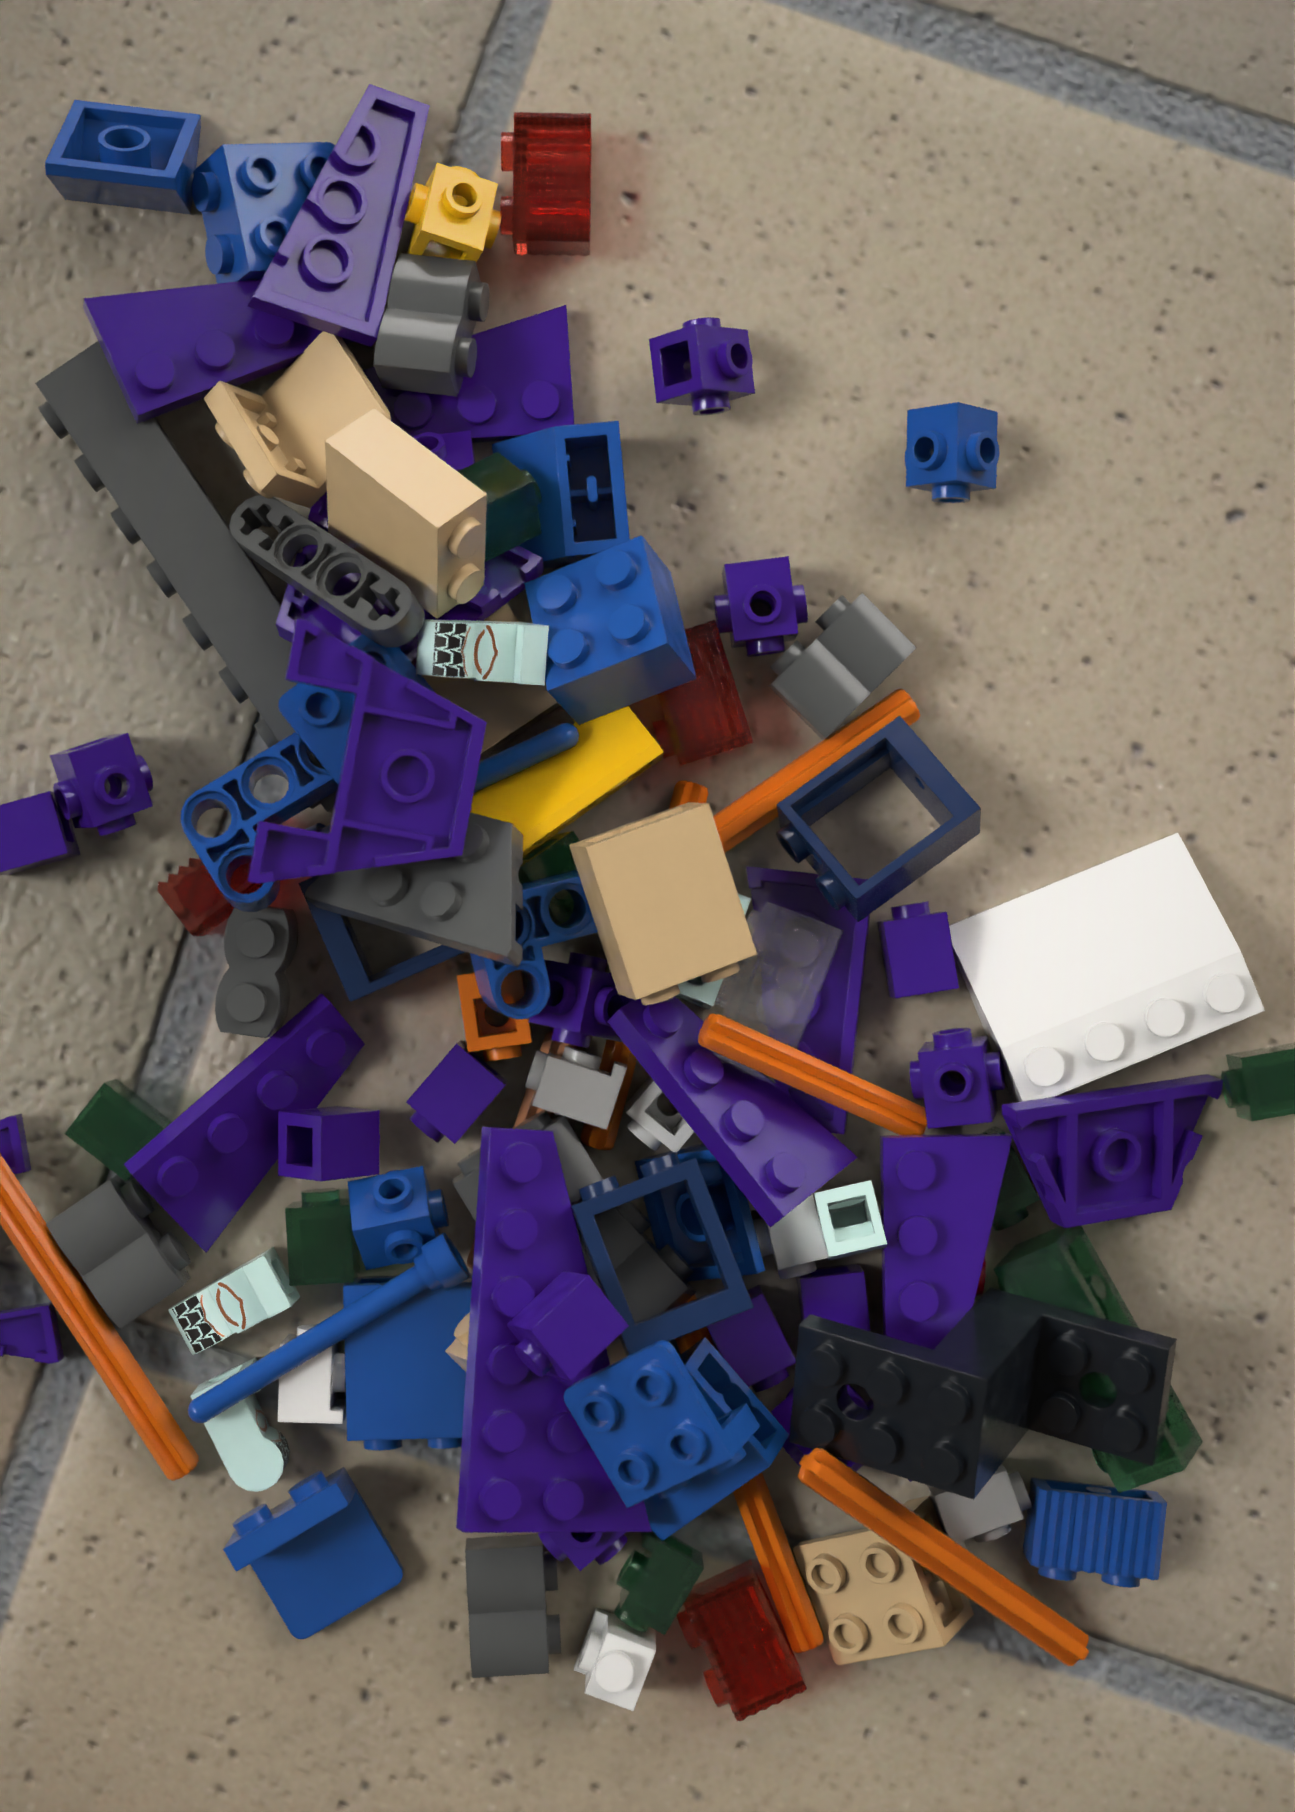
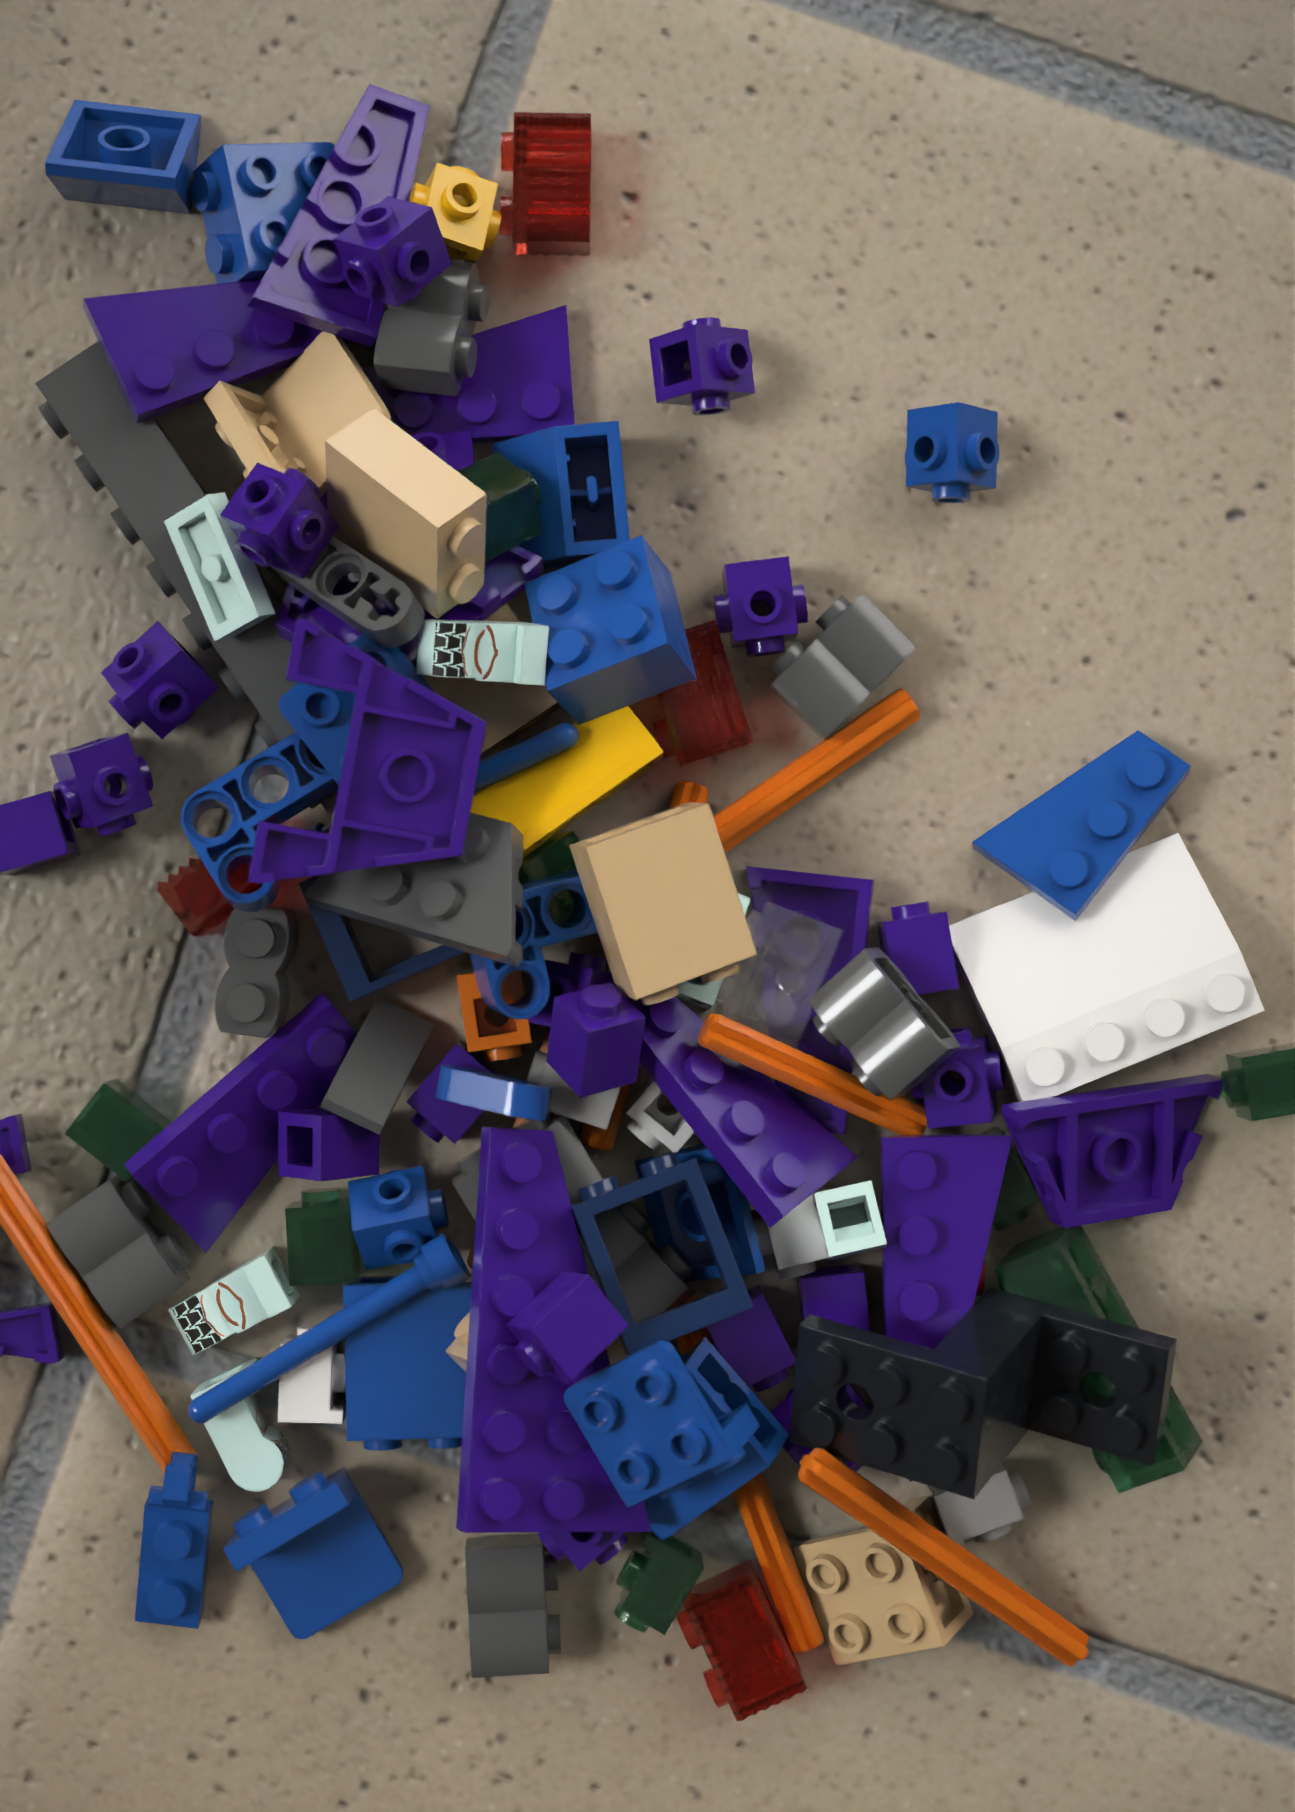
white brick [574,1608,656,1711] -> none
dark blue window [776,716,981,922] -> none
blue brick [1023,1478,1167,1588] -> none
none -> dark purple brick [101,621,219,739]
none -> blue hinge [135,1452,213,1629]
none -> light aqua plate [164,492,275,642]
none -> dark purple brick [220,462,339,579]
none -> dark grey slope [321,997,436,1135]
none -> dark purple brick [334,196,452,307]
none -> blue beam [435,1064,553,1121]
none -> dark purple brick [546,982,646,1098]
none -> dark grey brick [808,947,961,1100]
none -> blue wing [972,730,1191,921]

